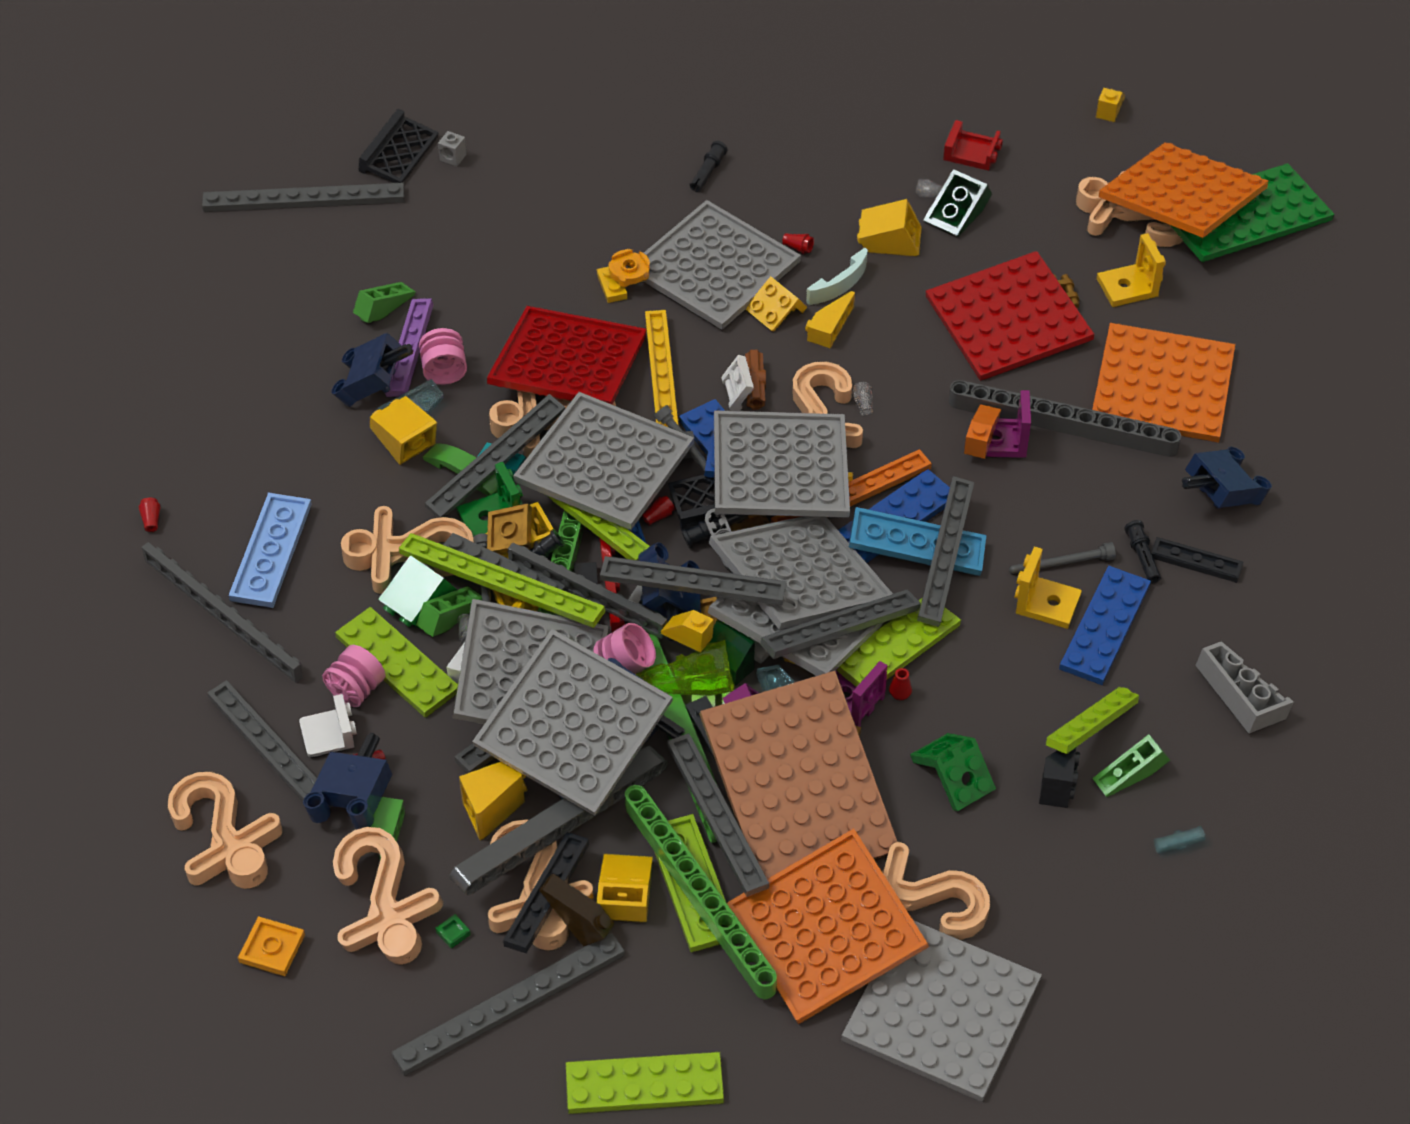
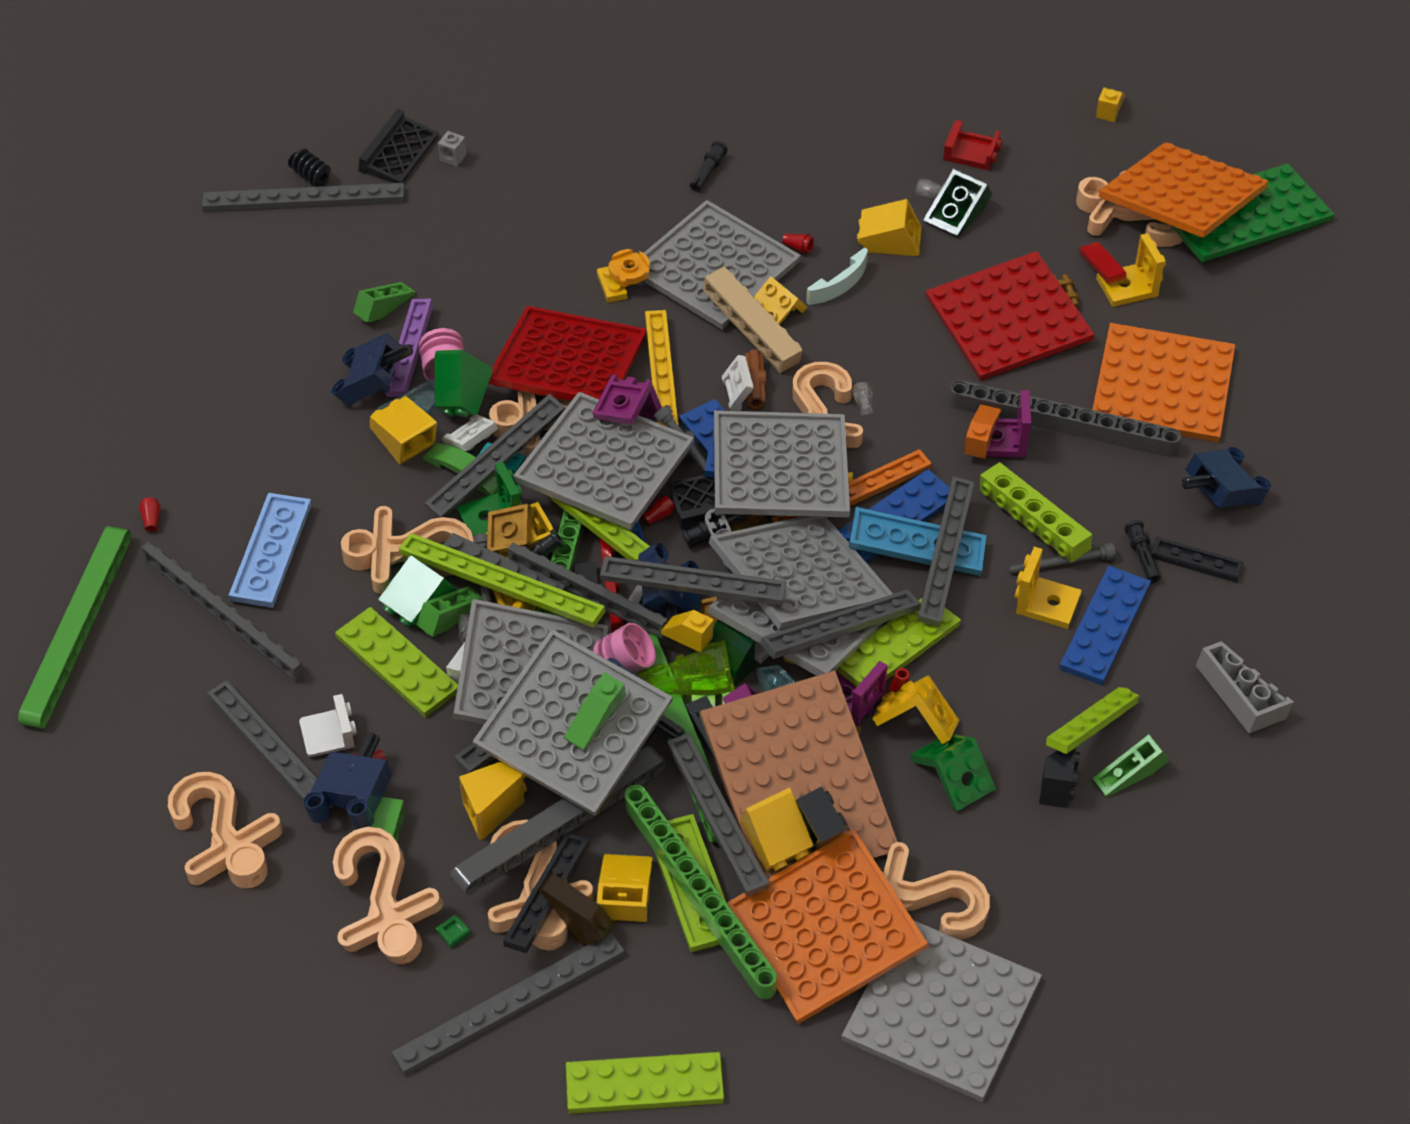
light orange plate [238,916,305,976] -> none
bright pink wheel [322,645,386,707] -> none
yellow slope [805,291,855,348] -> none
clear light blue pin [1154,826,1205,854] -> none
none -> bright green beam [18,526,131,729]
none -> black piece [288,148,331,187]
none -> green slope [435,350,494,418]
none -> white plate [442,415,498,452]
none -> bright green slope [564,672,626,751]
none -> magenta bracket [592,374,662,425]
none -> tan brick [702,267,803,374]
none -> yellow slope [740,787,813,872]
none -> black brick [796,786,846,852]
none -> yellow bracket [872,675,959,744]
none -> lime brick [980,462,1092,562]
none -> red tile [1080,242,1127,284]

